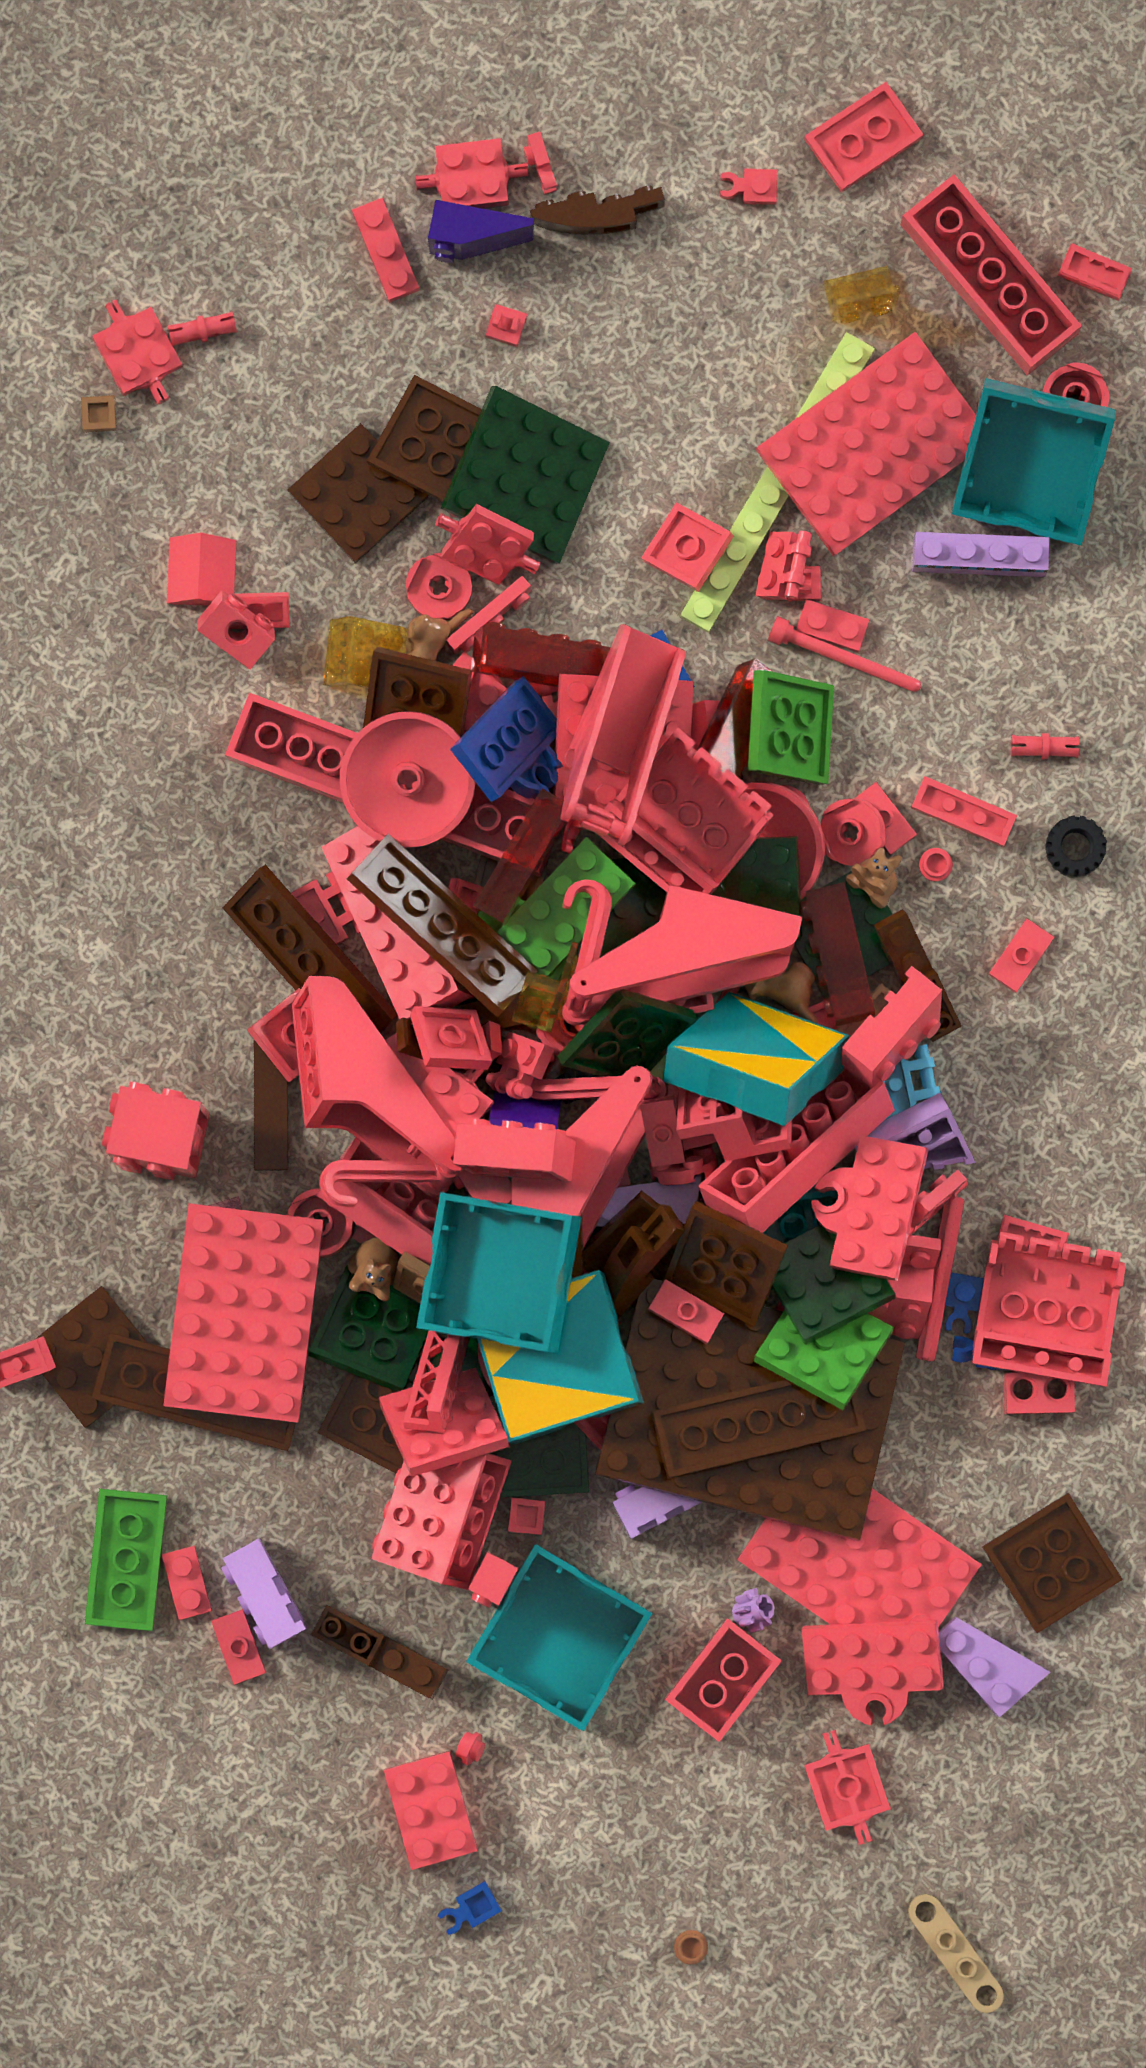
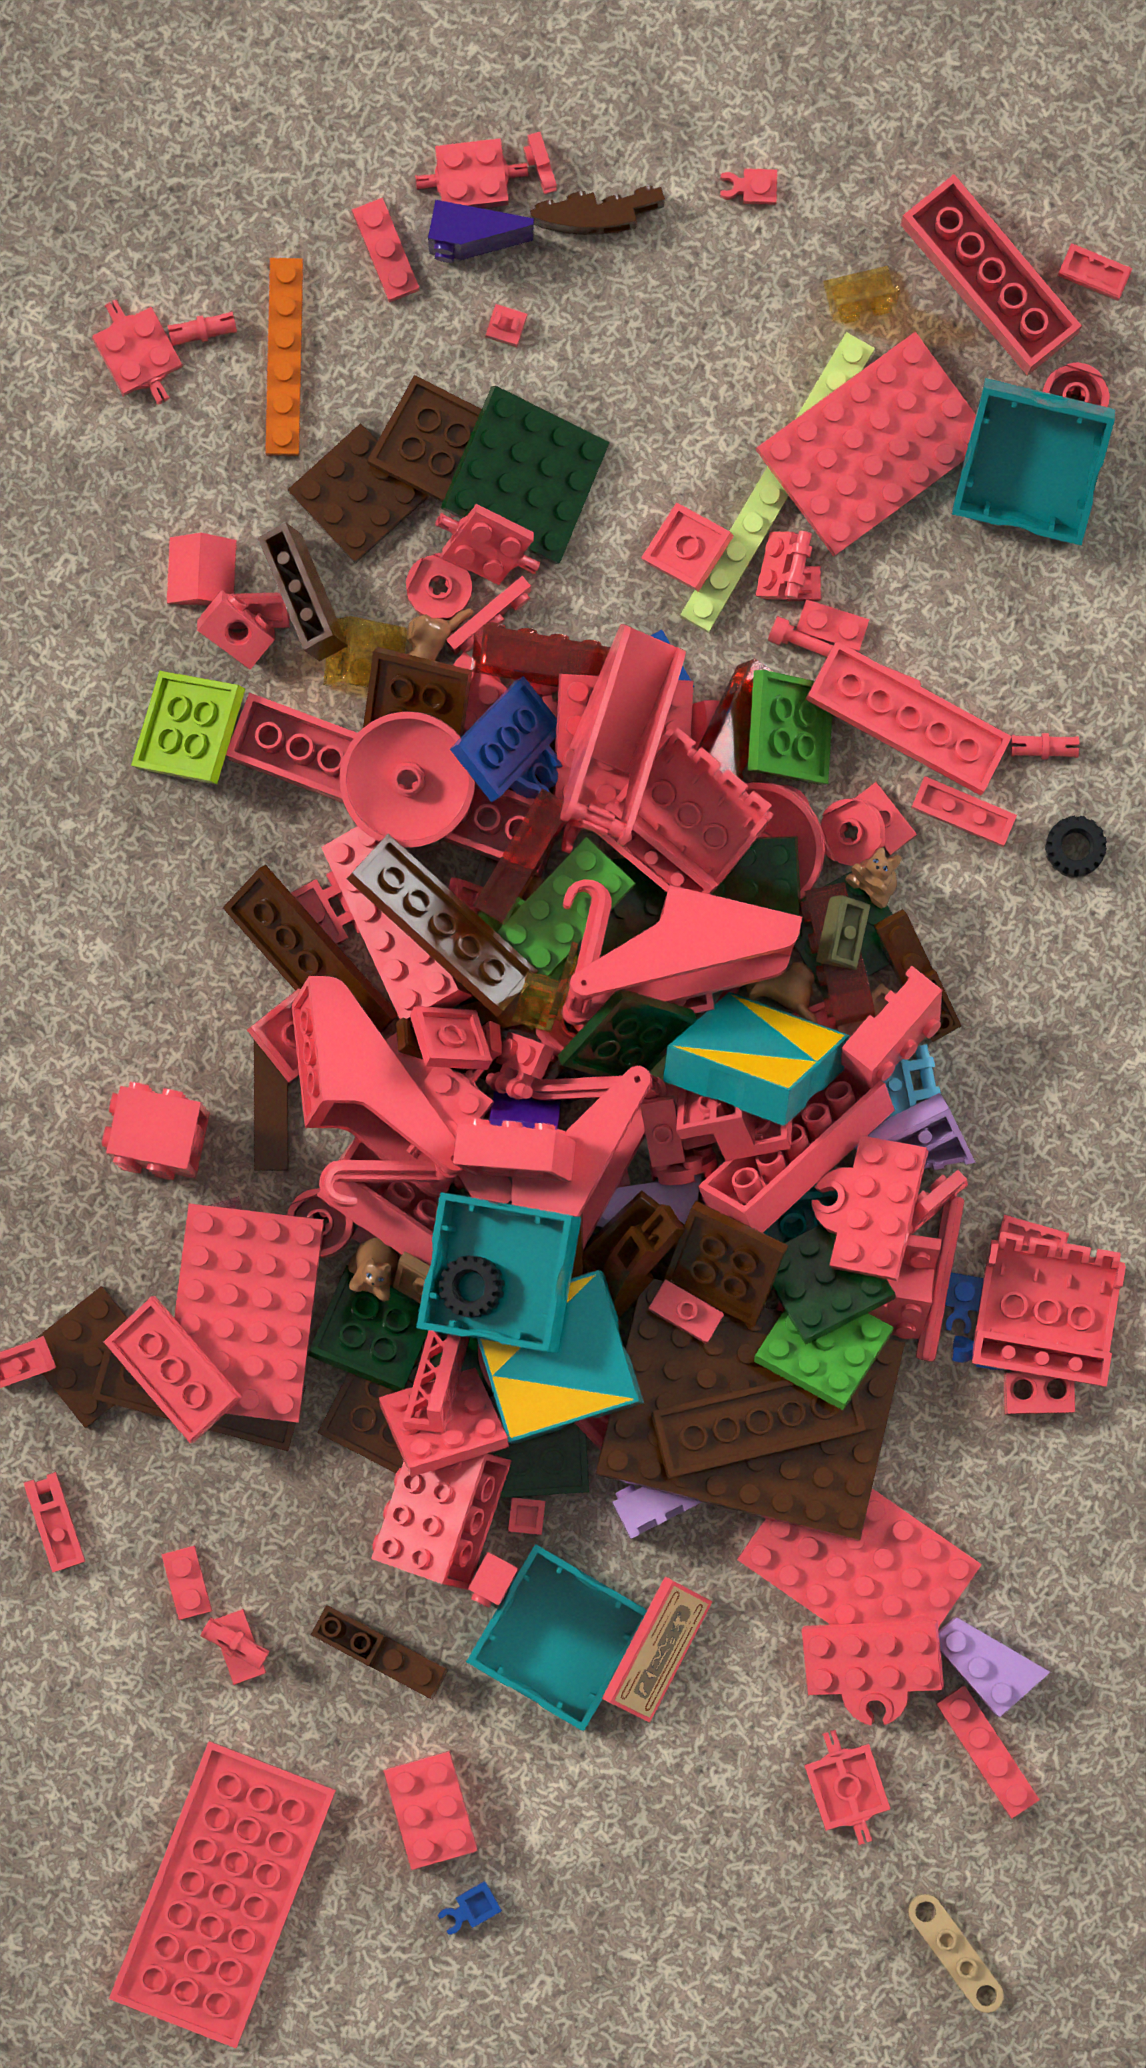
medium nougat plate [81,395,117,433] -> none
bright green plate [85,1488,168,1631] -> none
lavender wedge [221,1539,308,1649] -> none
coral plate [456,1732,485,1765] -> none
coral brick [665,1618,782,1742] -> none
nougat plate [674,1930,708,1965] -> none
lavender gear [732,1588,774,1633] -> none
coral plate [804,82,924,193] -> none
lavender brick [912,532,1049,577] -> none
coral plate [919,848,953,882] -> none
reddish brown plate [982,1493,1123,1634] -> none
coral plate [988,919,1054,993] -> none
none -> coral plate [24,1472,86,1573]
none -> coral plate [104,1296,242,1443]
none -> coral plate [109,1741,336,2048]
none -> lime plate [131,670,245,784]
none -> coral pin [200,1617,270,1670]
none -> reddish brown brick [258,522,348,662]
none -> orange plate [265,258,304,456]
none -> black tyre [439,1256,505,1318]
none -> tile [602,1577,712,1723]
none -> coral plate [805,640,1012,796]
none -> olive slope [816,895,871,970]
none -> coral plate [936,1685,1040,1819]

